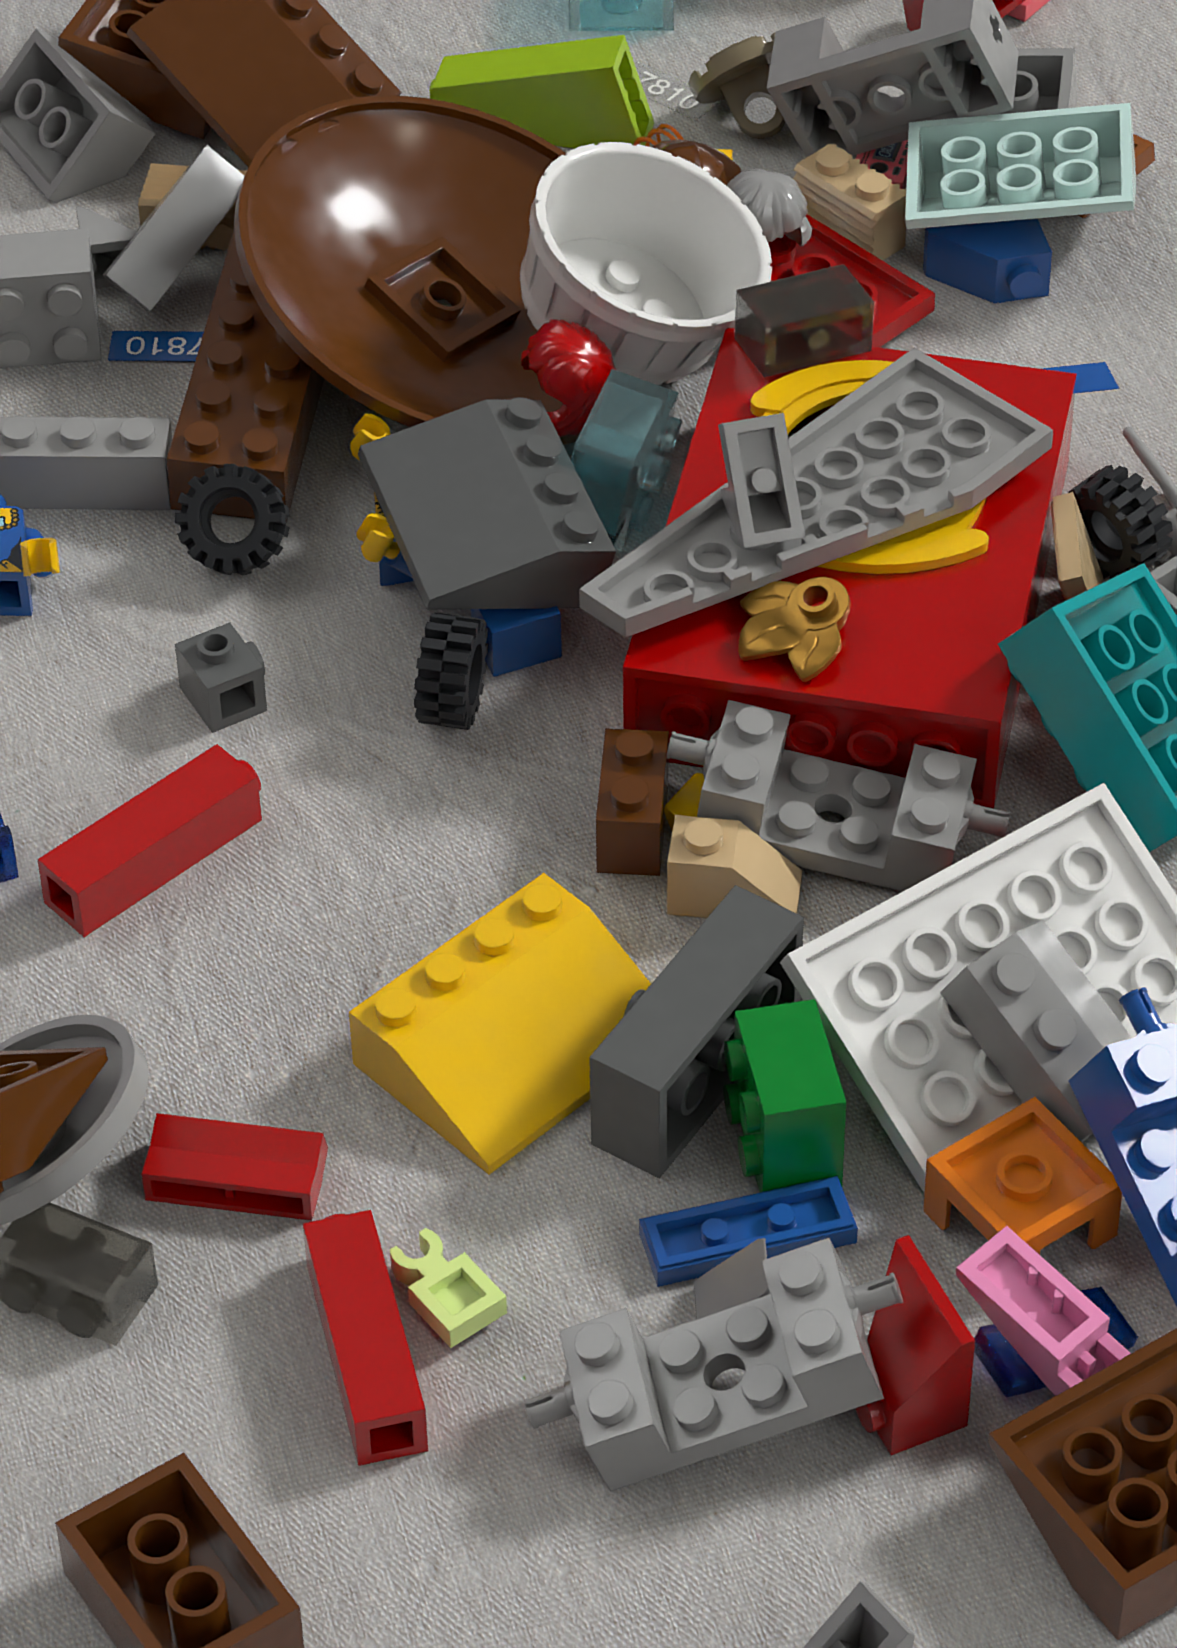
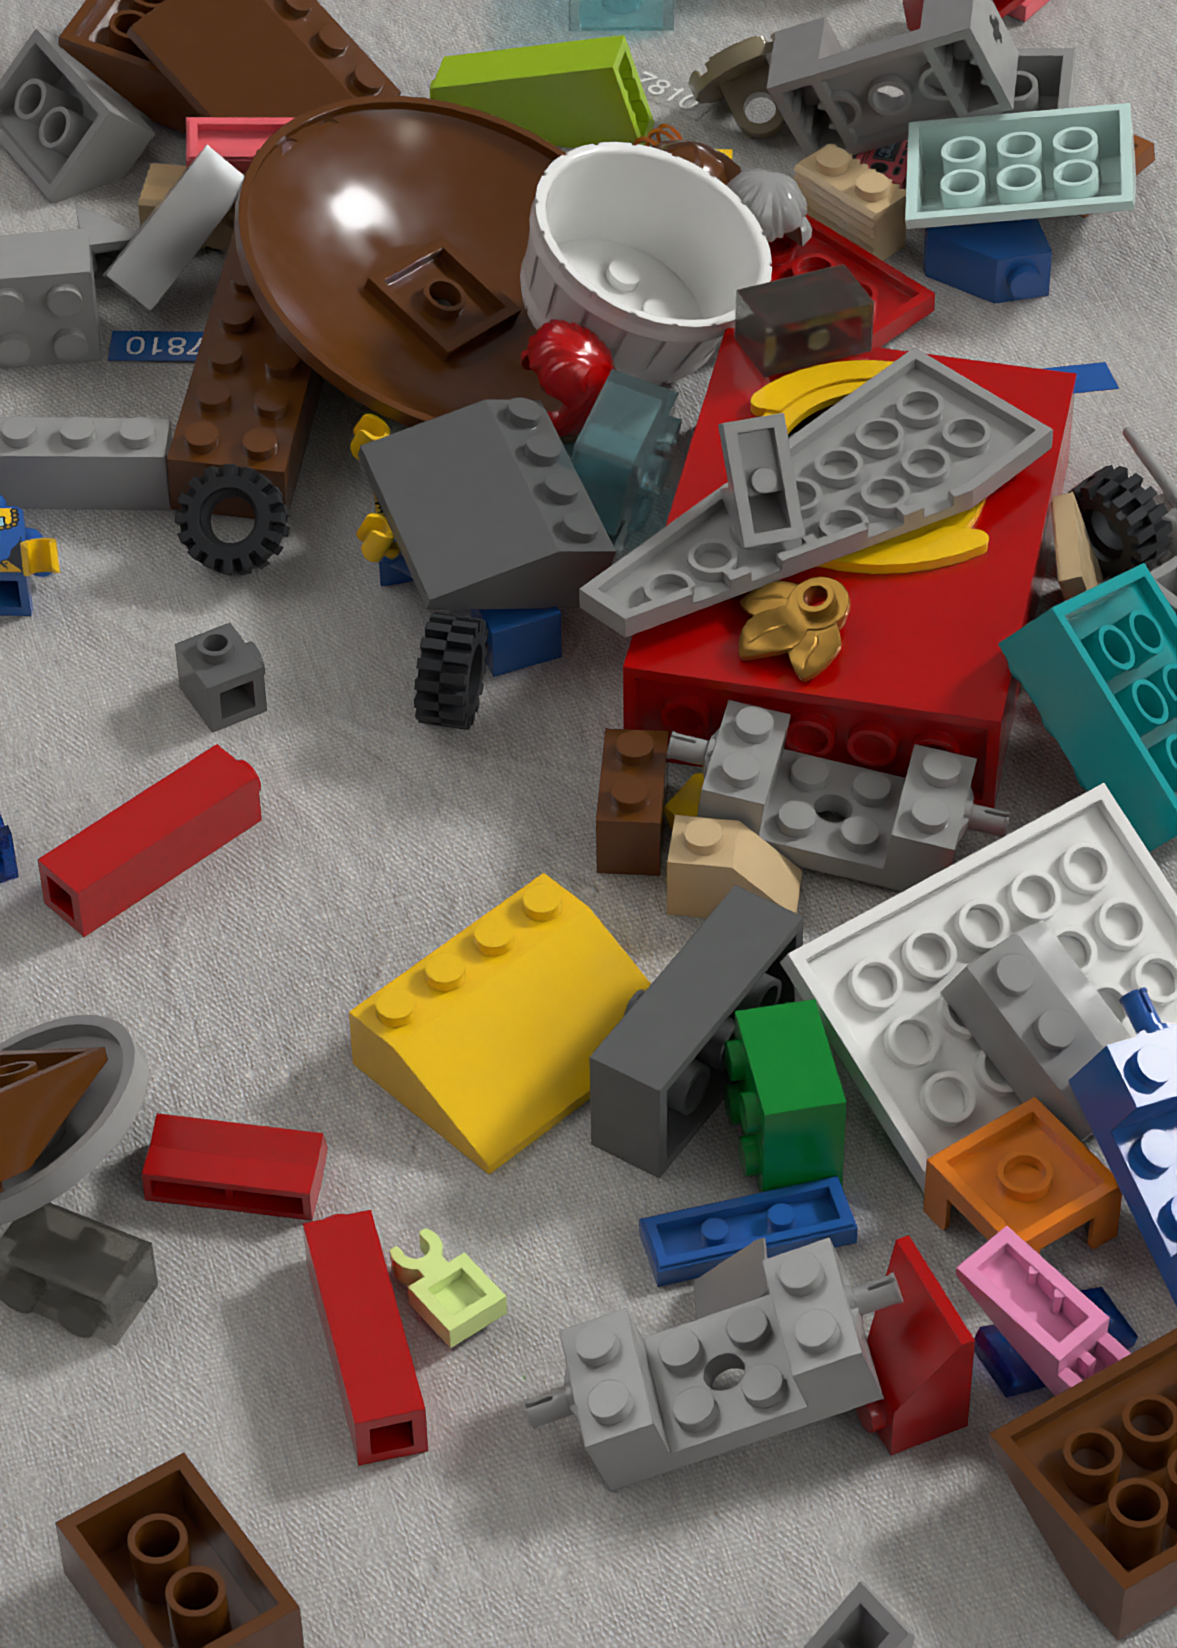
none -> coral tile [186,117,294,173]

